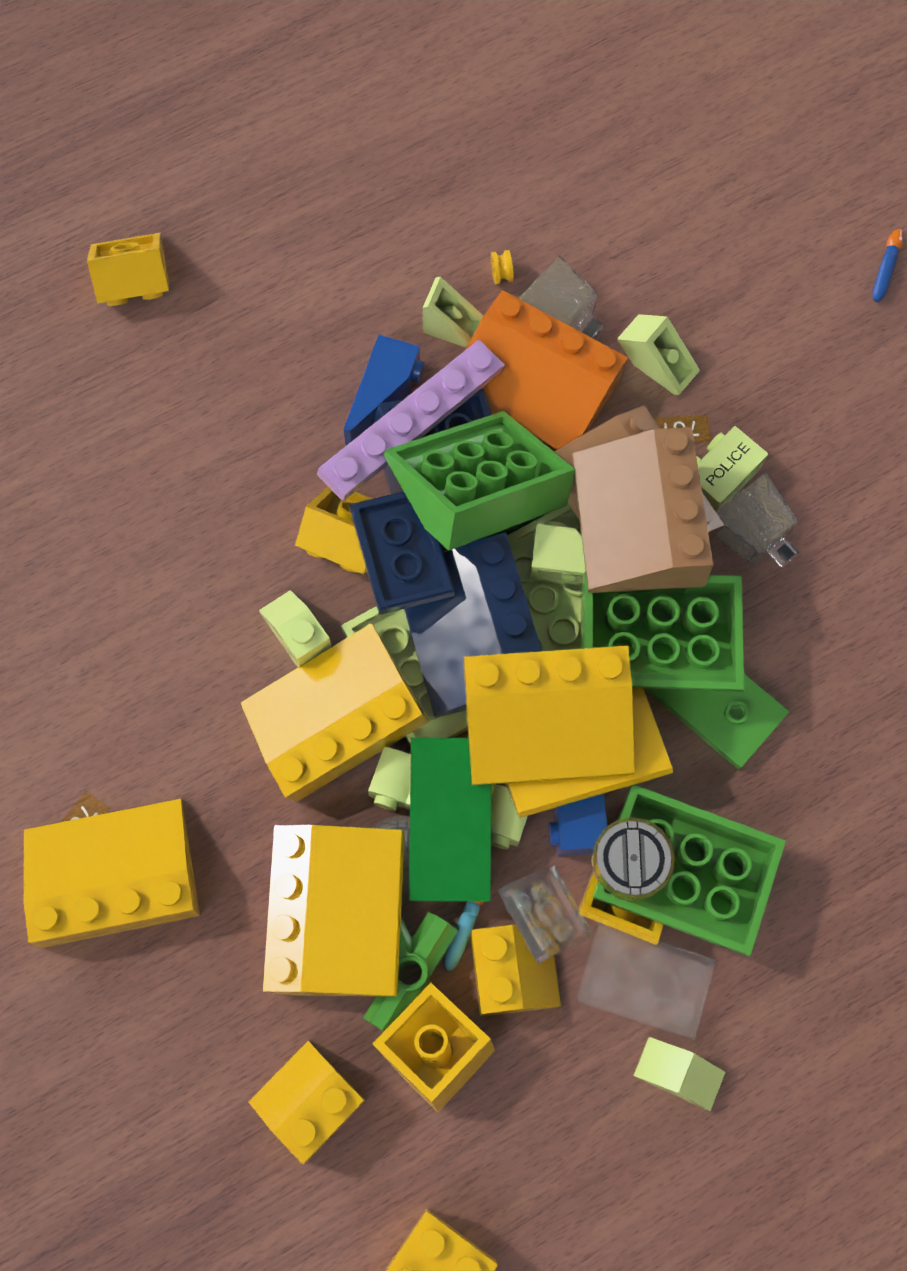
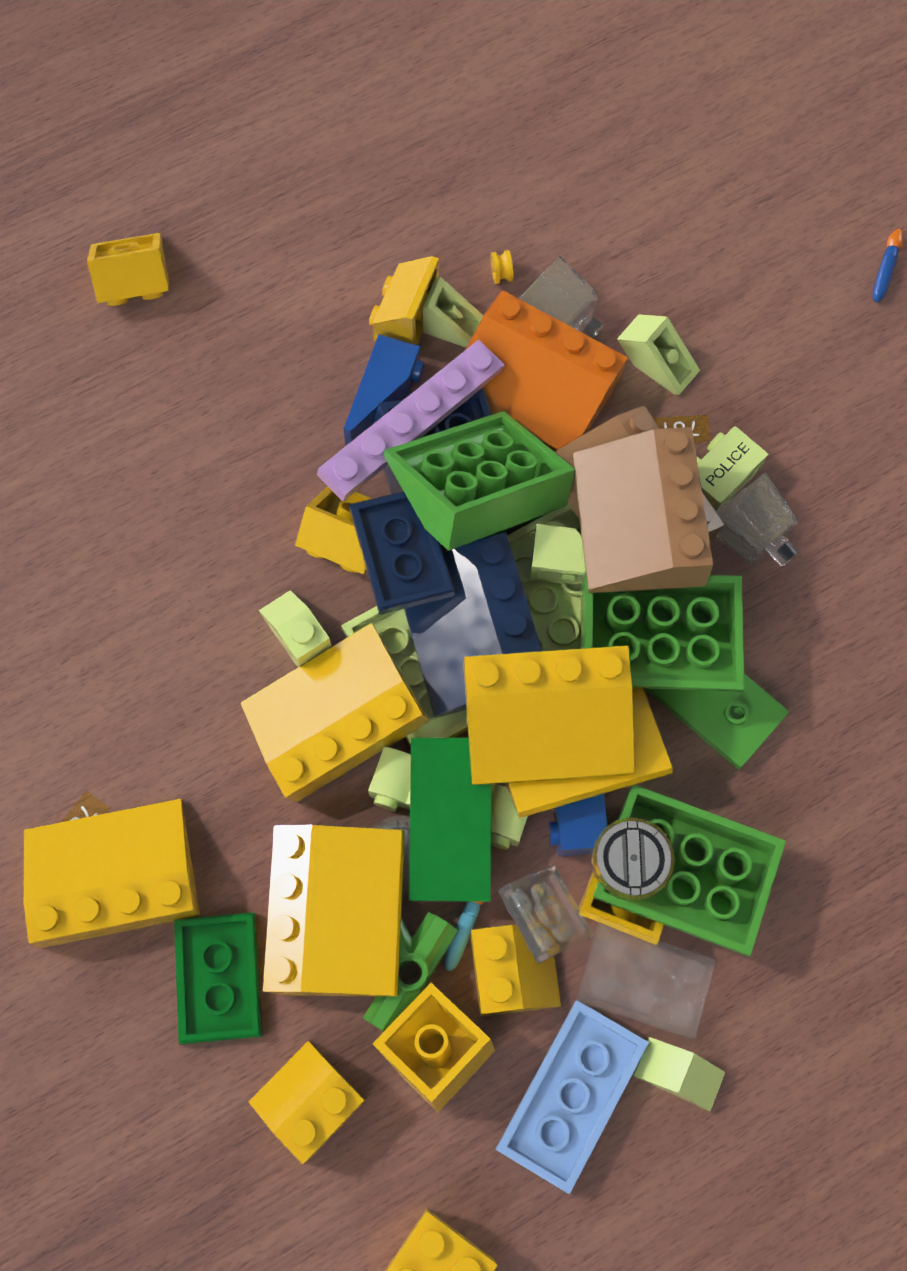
none -> green tile [174,912,263,1045]
none -> yellow slope [369,256,439,345]
none -> light blue plate [495,1000,649,1195]

